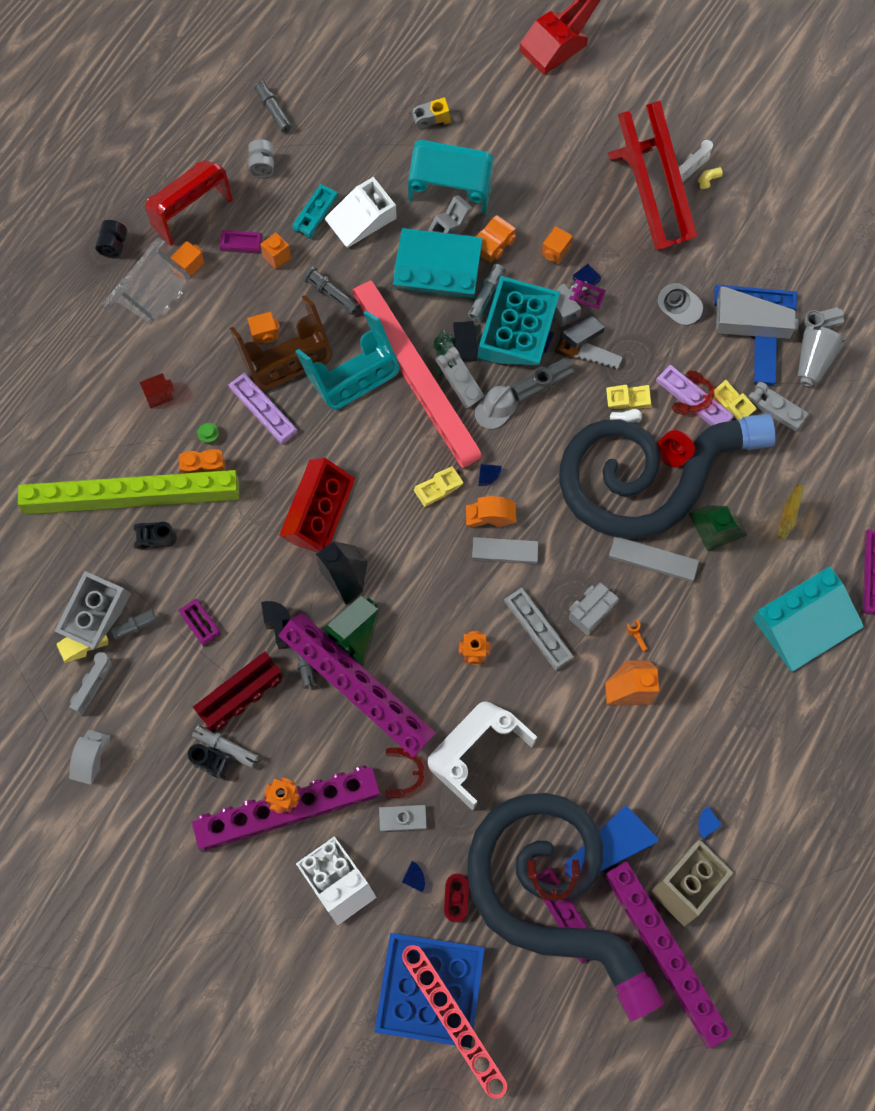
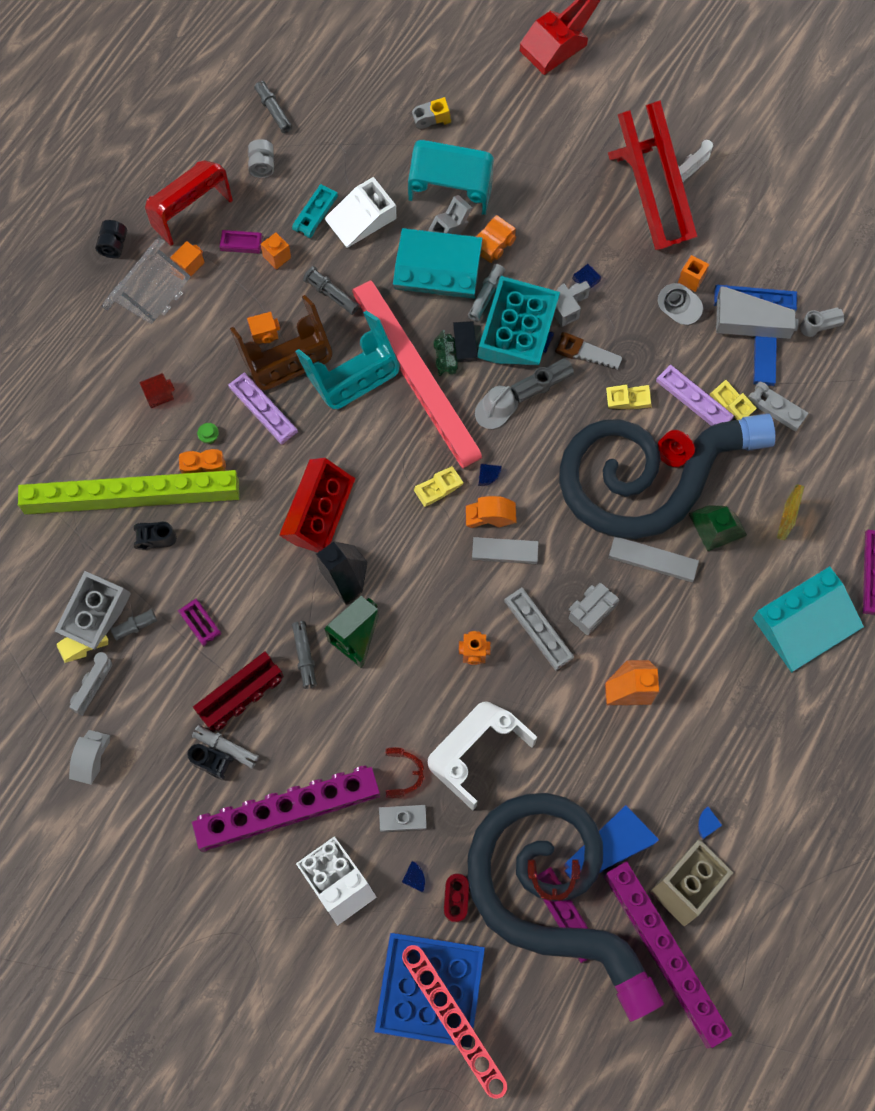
black brick [261,601,291,649] -> none
orange brick [264,777,300,814] -> none
magenta brick [278,613,436,758] -> none
light grey plate [436,347,485,408] -> none
orange brick [541,226,573,264] -> none
tile [561,315,605,349] -> none
magenta tile [569,279,606,310] -> none
white arm [610,409,642,423] -> none
orange hand [627,620,647,652] -> none
clear red piece [672,370,715,415] -> none
light yellow arm [698,167,723,189] -> none
light grey cone [797,326,846,387] -> none
none -> orange brick [678,255,709,292]

